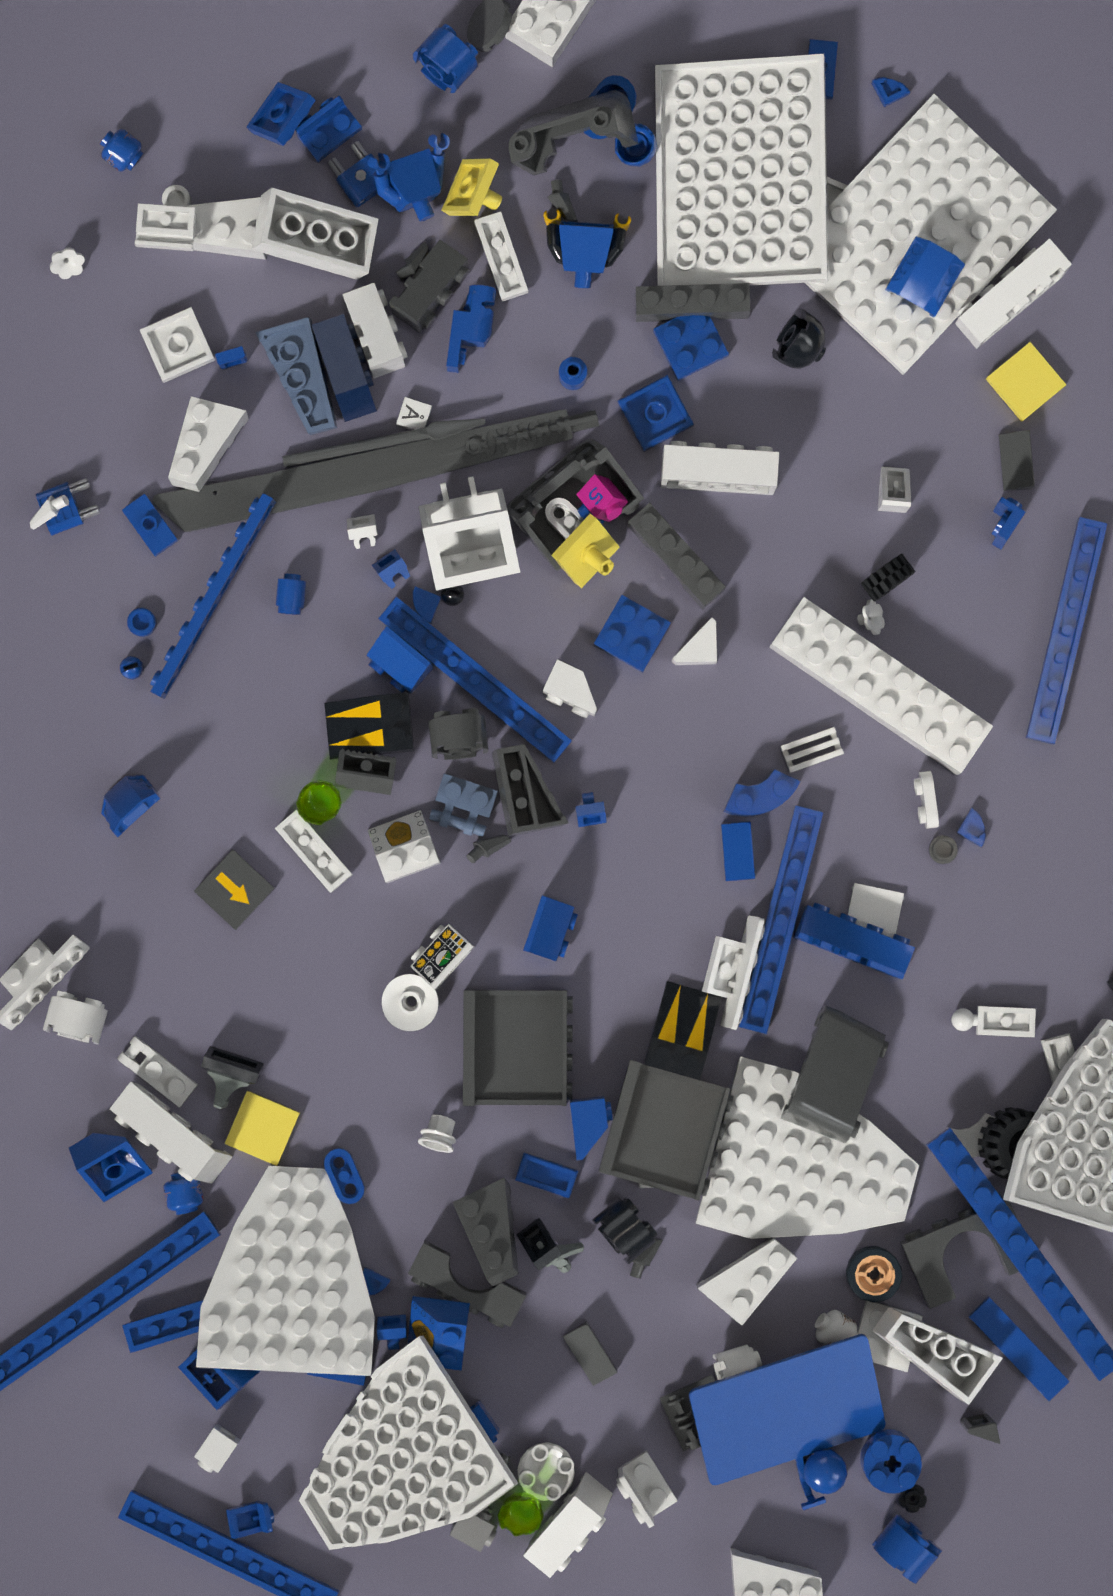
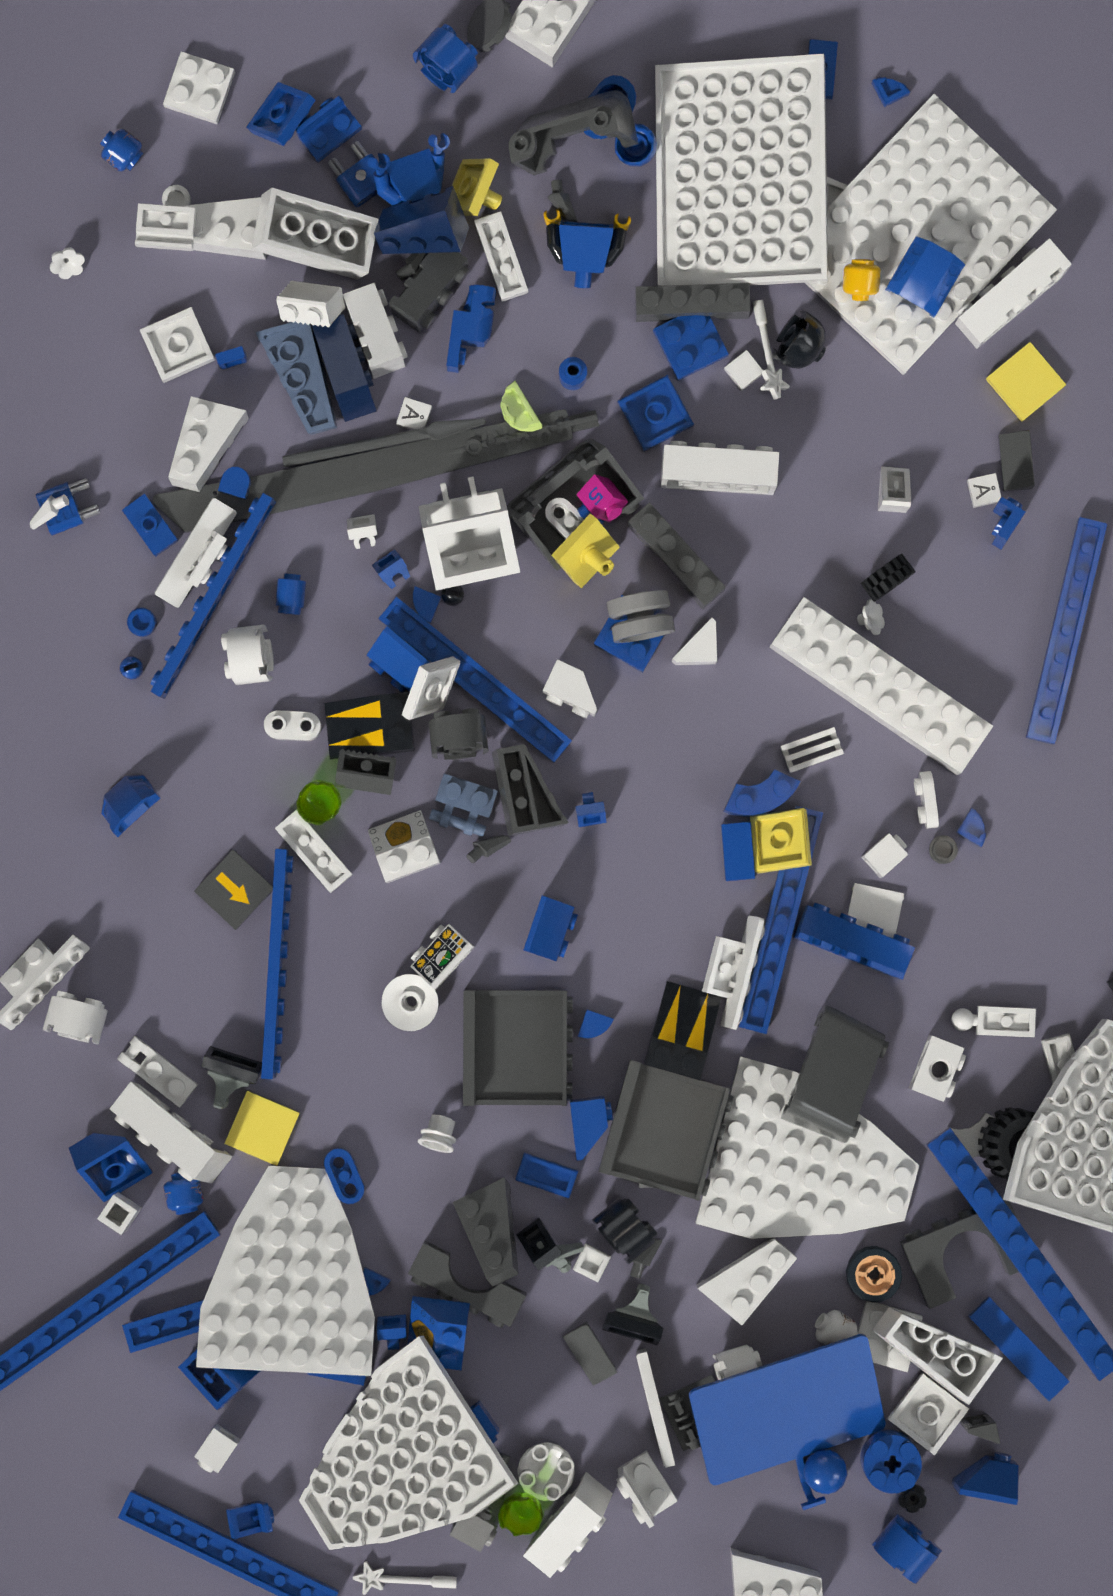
none -> white brick [97,1192,142,1235]
none -> white bracket [155,498,237,608]
none -> white plate [163,52,235,124]
none -> blue tile [218,467,251,499]
none -> white brick [221,624,274,685]
none -> blue plate [261,849,294,1079]
none -> white plate [264,710,321,741]
none -> white brick [276,281,346,327]
none -> white piece [353,1561,457,1595]
none -> dark blue wedge [374,186,469,254]
none -> white tile [402,656,460,720]
none -> yellowish green tile [500,381,542,432]
none -> white tile [573,1243,611,1282]
none -> blue tile [578,1010,614,1038]
none -> black piece [602,1284,664,1345]
none -> light grey wheel [607,590,675,643]
none -> white tile [635,1348,675,1468]
none -> white tile [724,350,763,391]
none -> light yellow tile [750,808,812,874]
none -> white piece [752,300,790,400]
none -> yellow head [843,259,881,301]
none -> white brick [861,833,908,878]
none -> white plate [887,1372,969,1455]
none -> white brick [908,1035,966,1102]
none -> blue slope [952,1452,1019,1505]
none -> white tile [967,473,1001,508]

